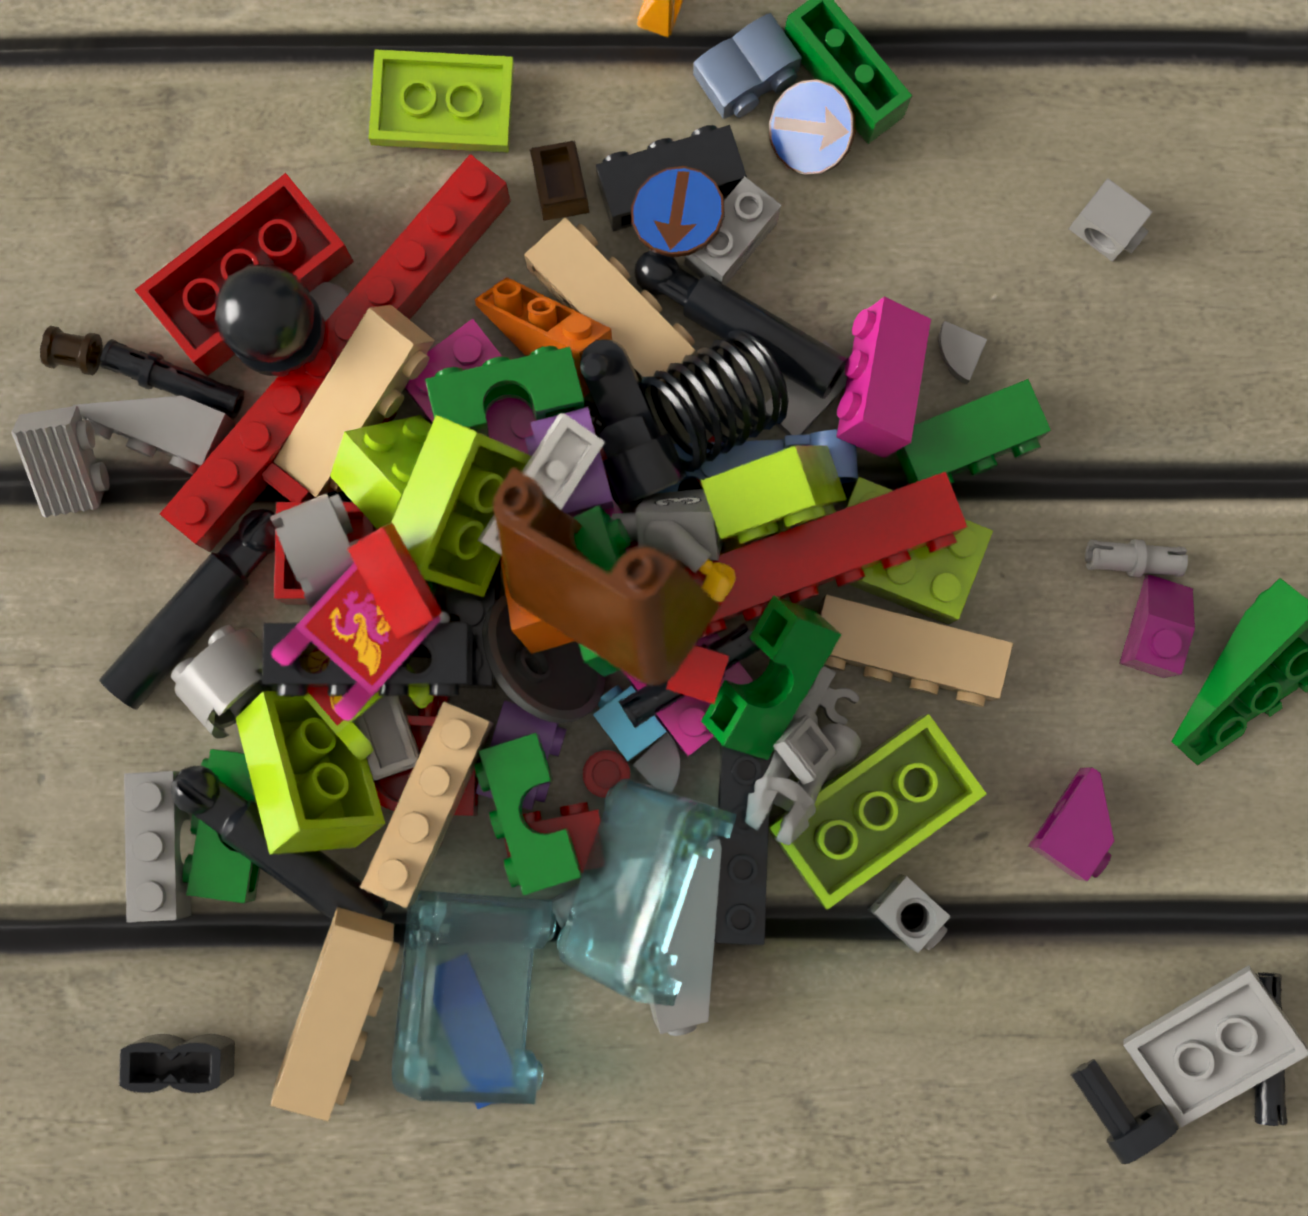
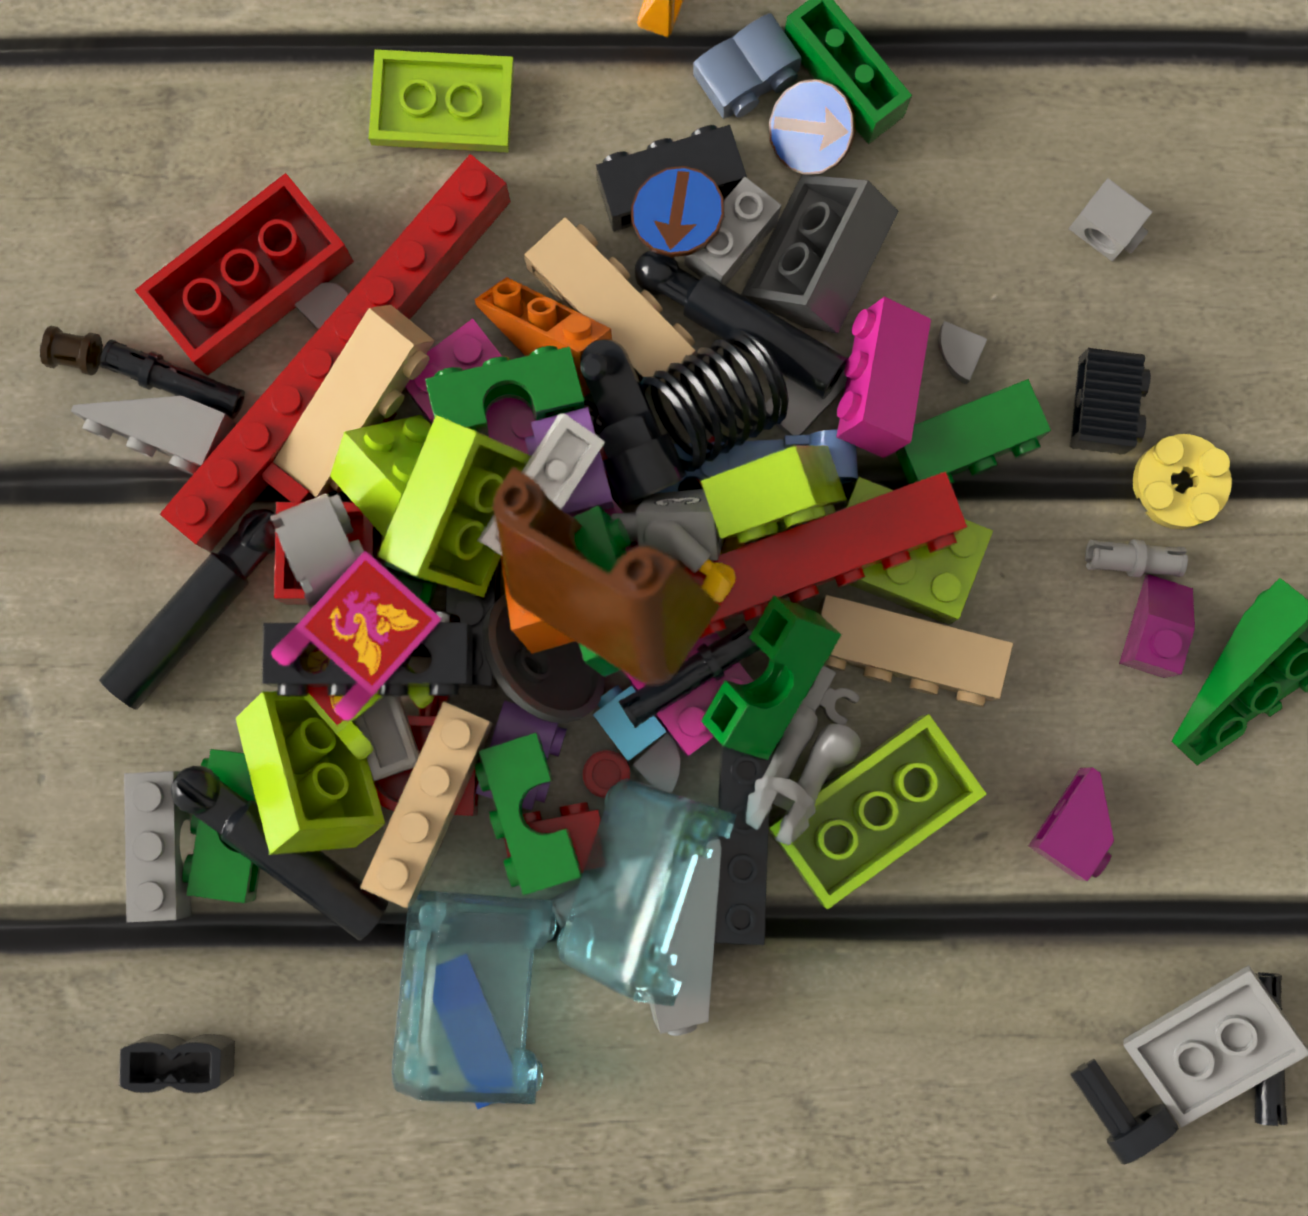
light grey brick [12,406,109,518] -> none
light grey brick [171,625,277,738] -> none
black tile [215,265,325,377] -> none
tan brick [270,907,400,1121] -> none
tile [347,523,443,640] -> none
dark brown tile [530,141,590,221] -> none
red tile [666,644,729,704] -> none
light grey tile [773,714,837,785] -> none
light grey brick [868,874,951,953] -> none
none -> dark grey slope [741,175,899,334]
none -> black brick [1070,348,1151,455]
none -> light yellow plate [1133,434,1232,529]

